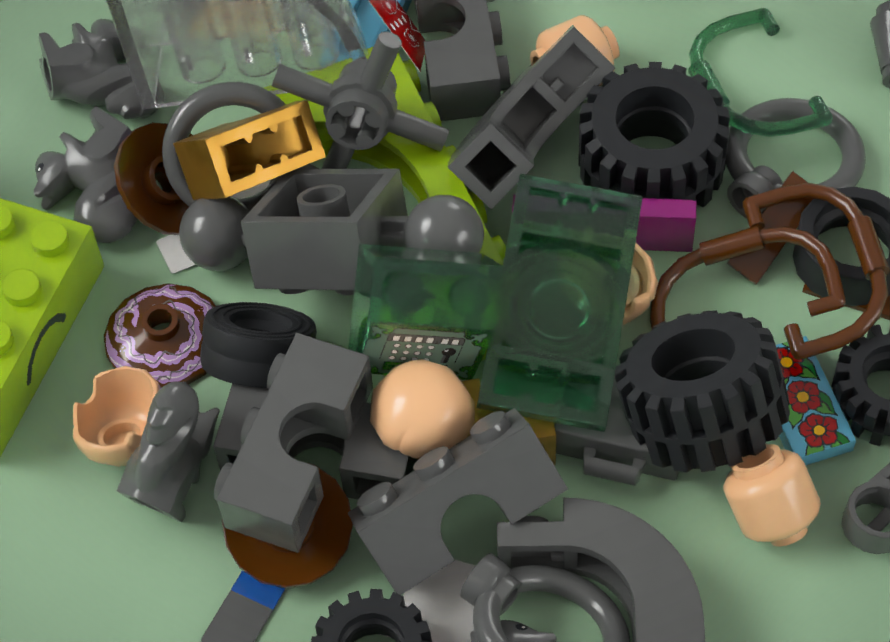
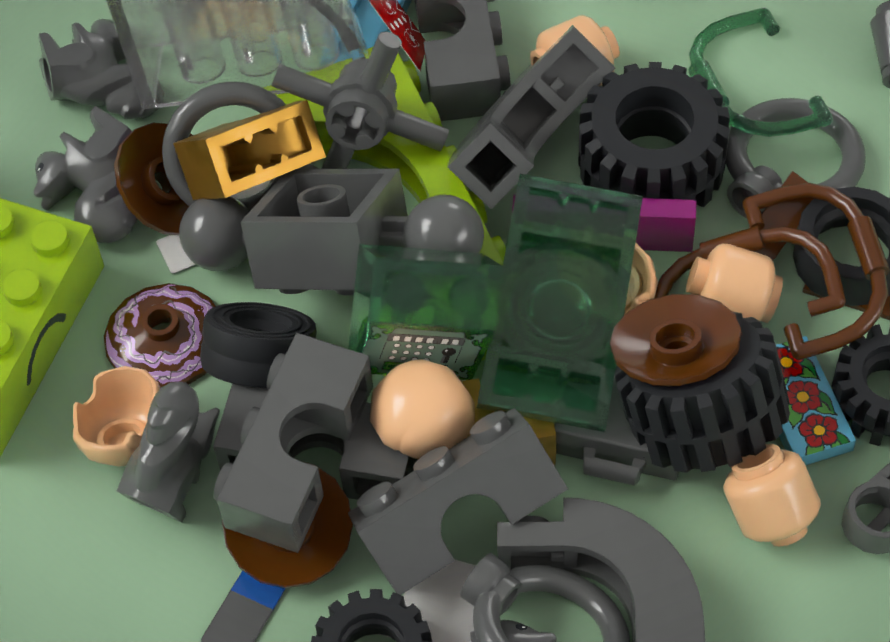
none -> reddish brown dish [610,294,742,386]
none -> light nougat head [686,244,783,323]

